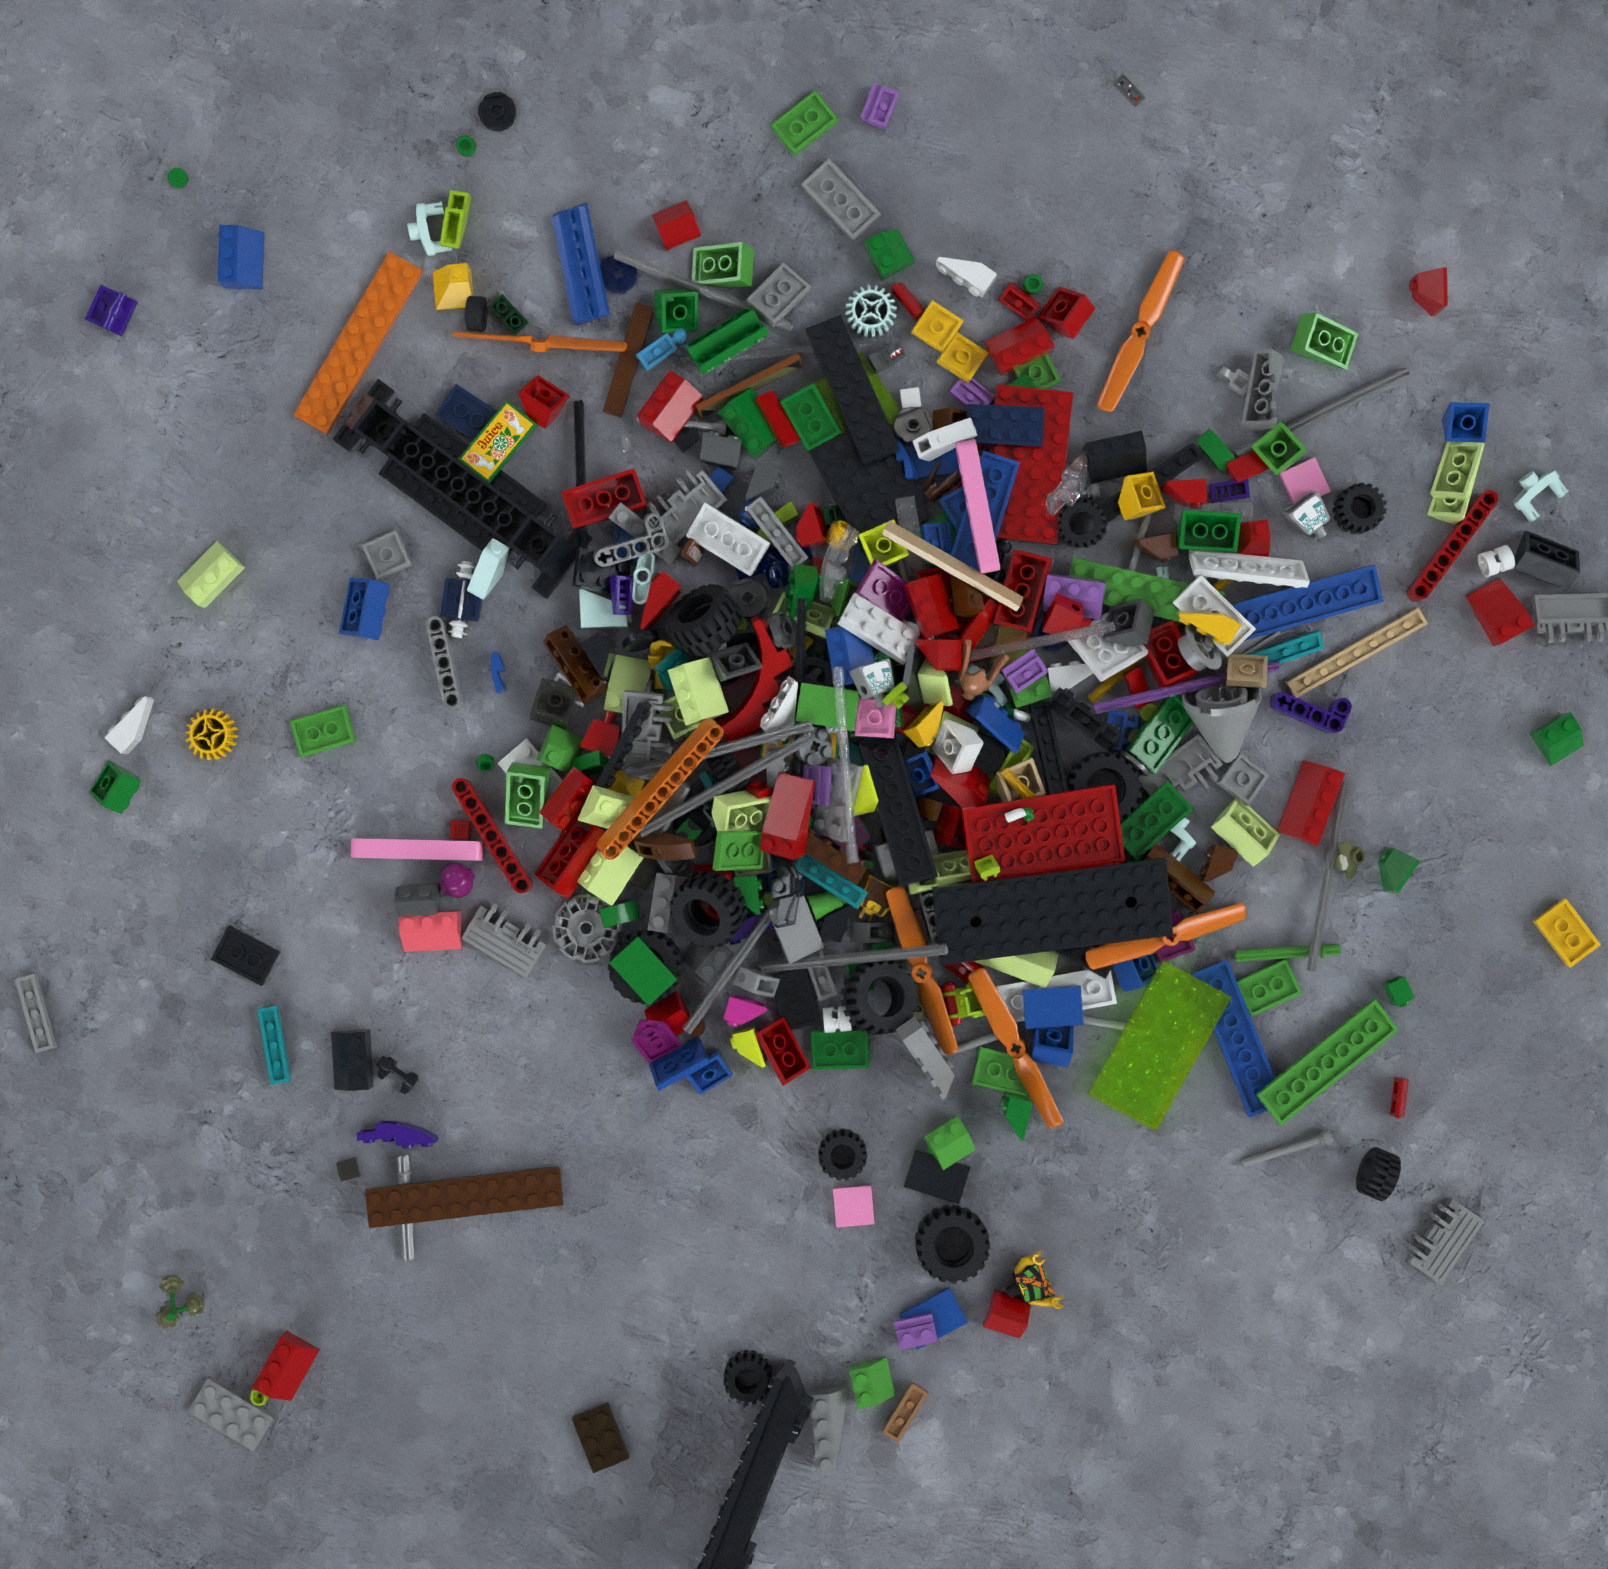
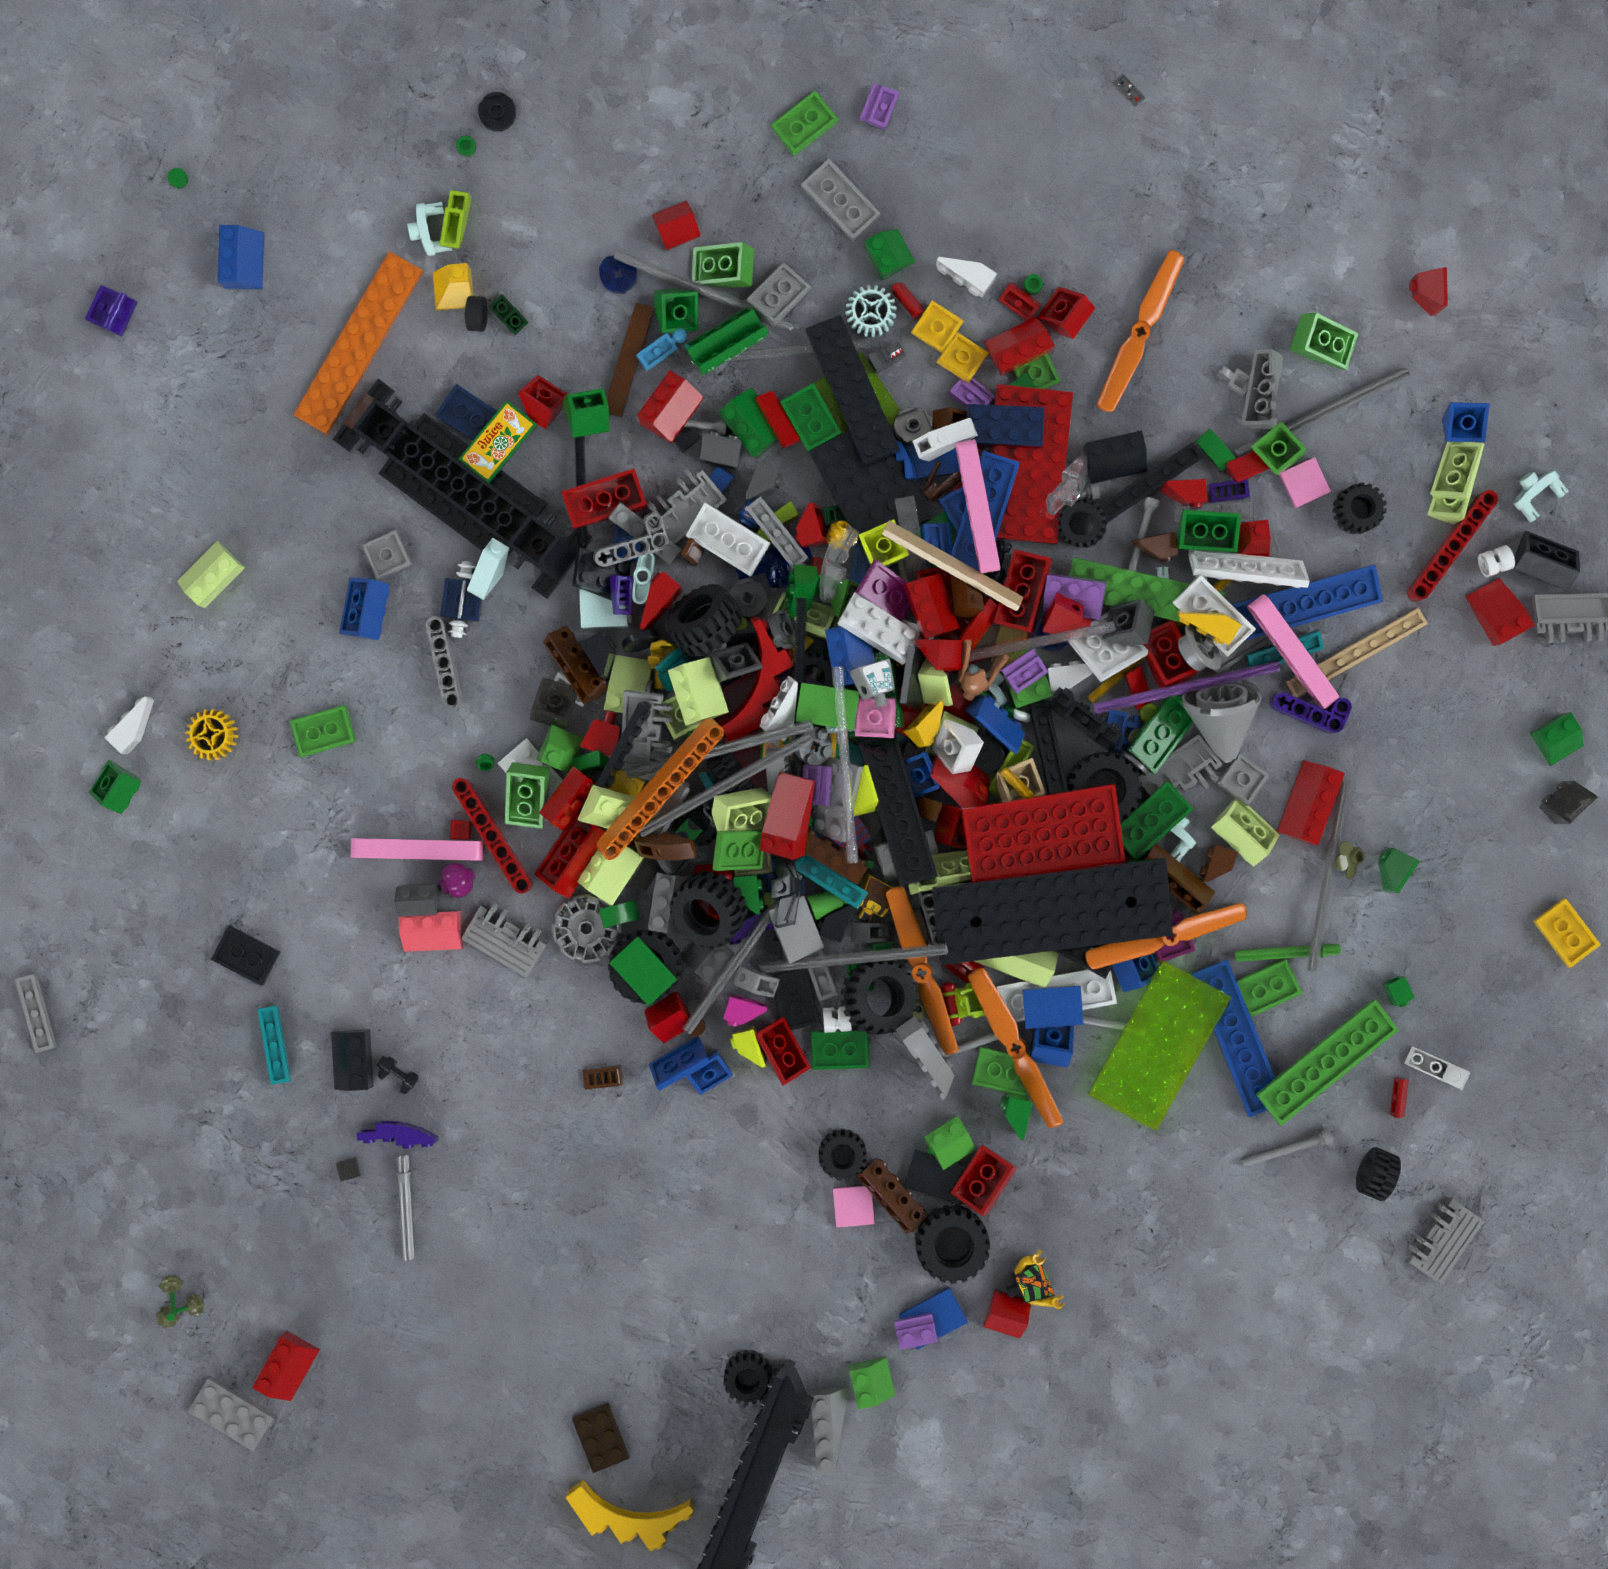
lime plate [250,1389,269,1406] -> none
reddish brown plate [365,1166,564,1228] -> none
orange piece [452,331,627,352] -> none
blue slope [491,651,507,693] -> none
blue plate [552,202,610,325] -> none
magenta tile [631,1019,683,1063] -> none
tile [696,353,803,419] -> none
red tile [746,781,774,799] -> none
lime tile [882,682,909,709] -> none
medium nougat plate [882,1382,929,1443] -> none
white tile [900,387,921,410] -> none
lime tile [974,855,1000,881] -> none
white arm [1005,808,1035,823] -> none
yellow slope [1118,472,1166,520] -> none
tan tile [1226,654,1268,688] -> none
torso [1282,490,1330,539] -> none
none -> green slope [562,388,609,438]
none -> yellow arch [565,1480,695,1552]
none -> reddish brown slope [582,1065,623,1090]
none -> reddish brown brick [856,1157,928,1234]
none -> red slope [951,1144,1018,1216]
none -> bright pink beam [1247,594,1339,710]
none -> white slope [1404,1046,1470,1090]
none -> clear smoke slope [1539,781,1598,824]

